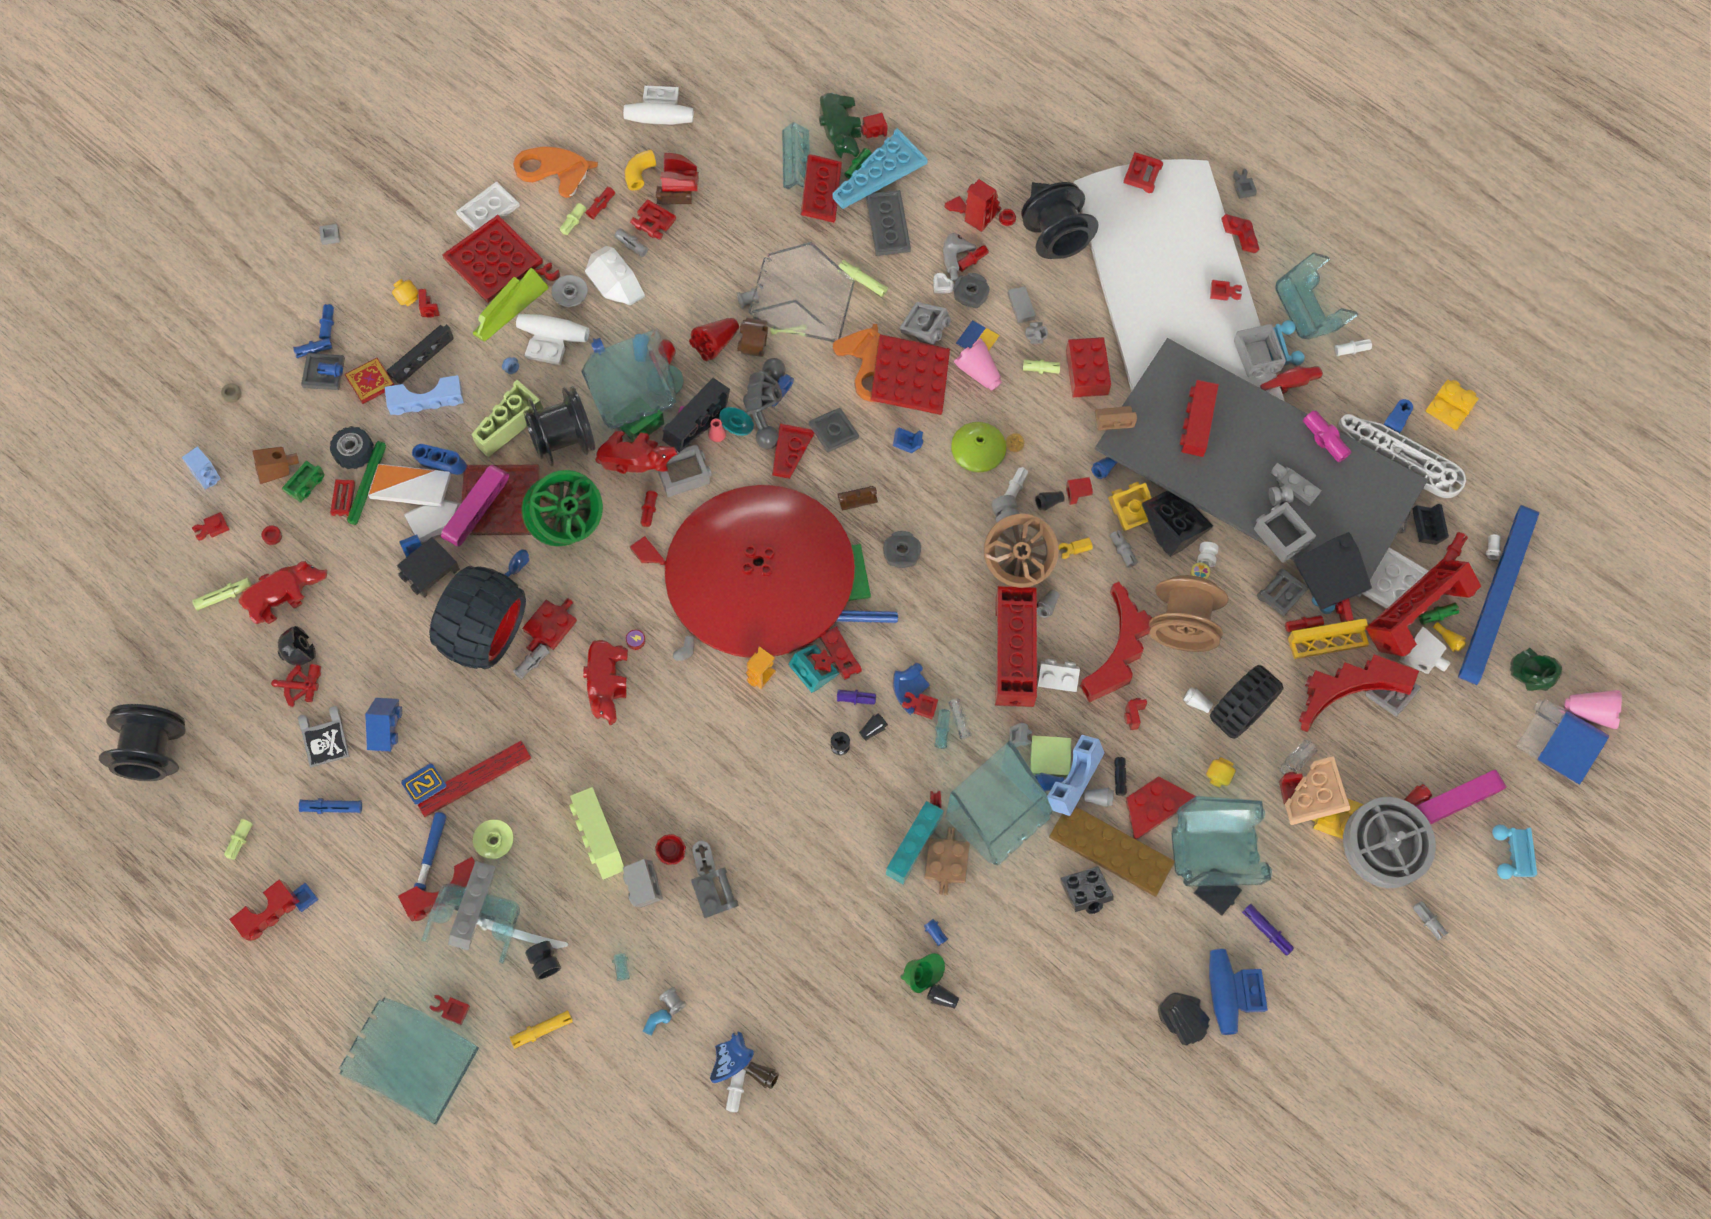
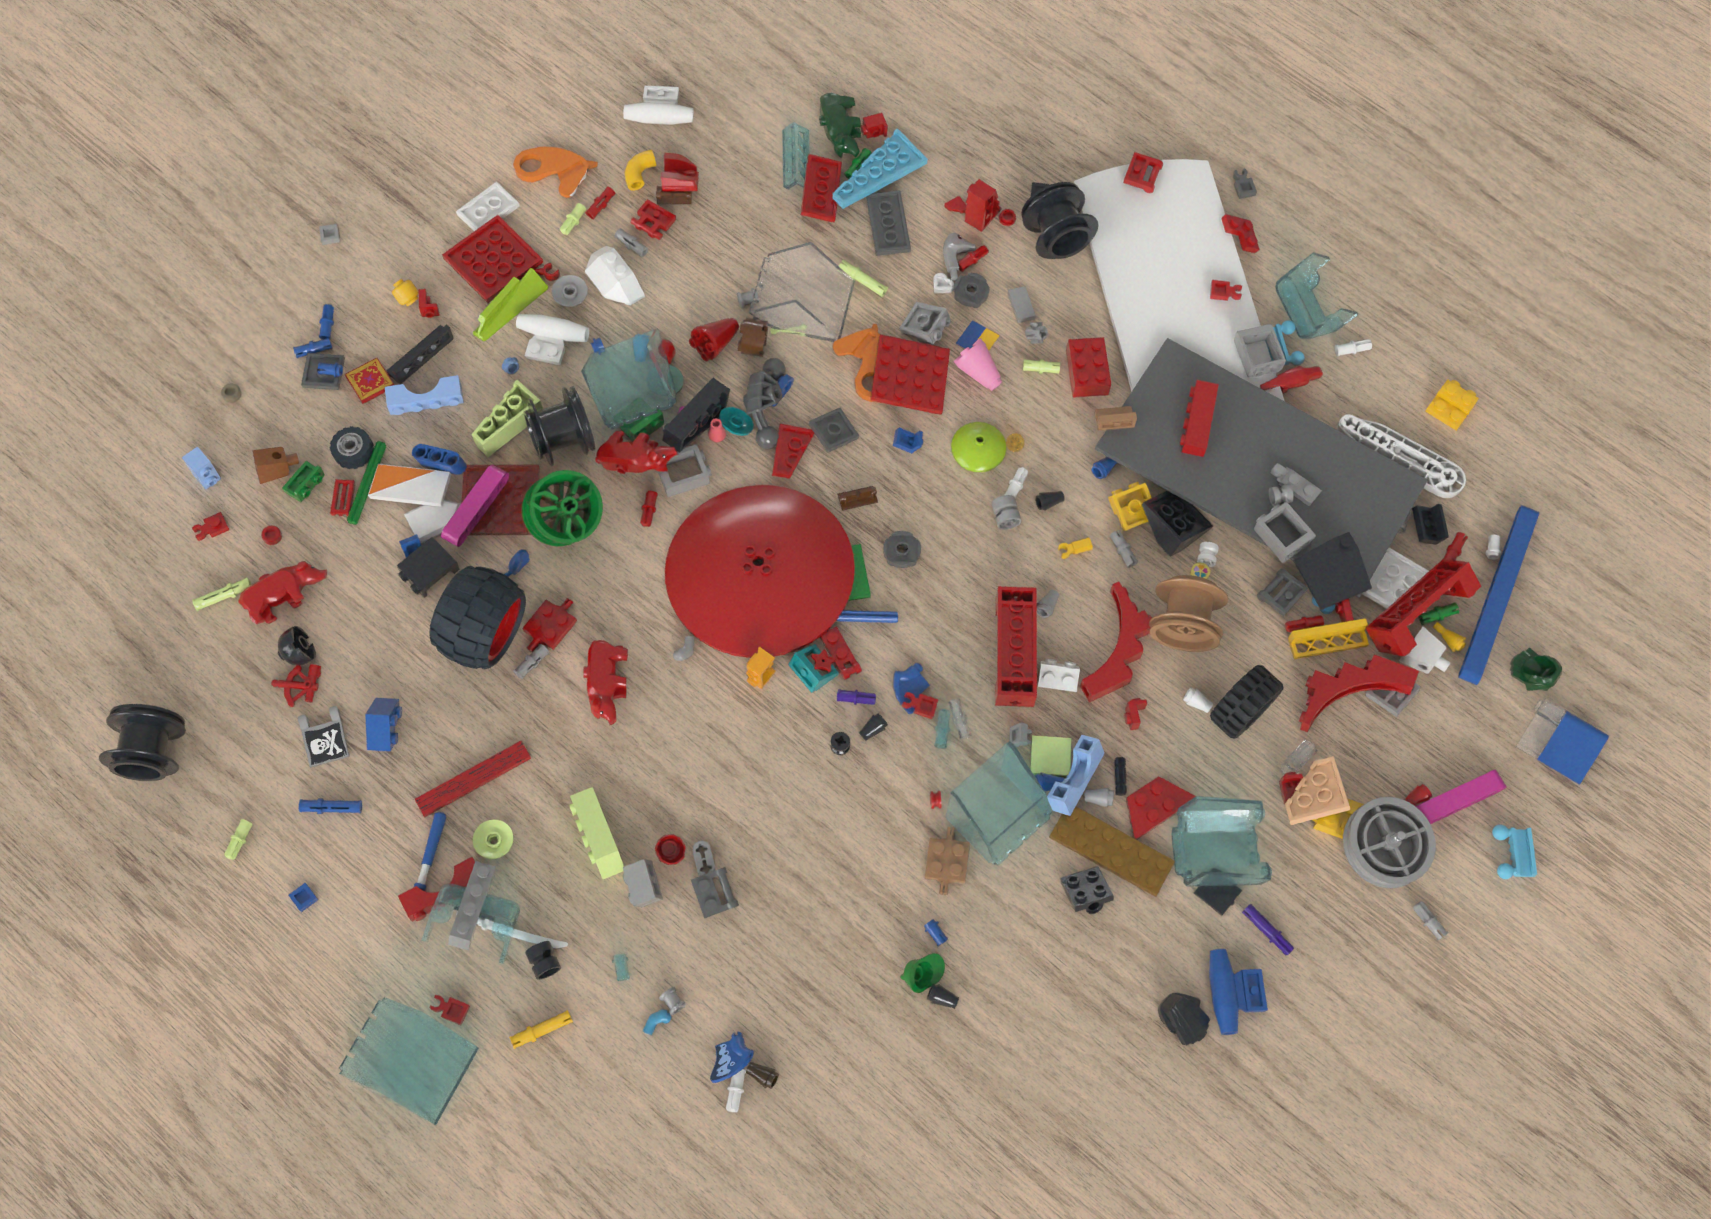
red arch [229,879,300,941] -> none
sticker [401,763,446,805] -> none
tile [626,630,645,650] -> none
red tile [630,536,666,565] -> none
teal arch [886,801,944,884] -> none
medium nougat wheel [984,514,1059,588] -> none
red panel [1066,477,1093,505] -> none
yellow head [1206,757,1236,788] -> none
dark pink piece [1303,410,1351,462] -> none
blue piece [1383,399,1413,434] -> none
bright pink cone [1564,690,1622,729] -> none

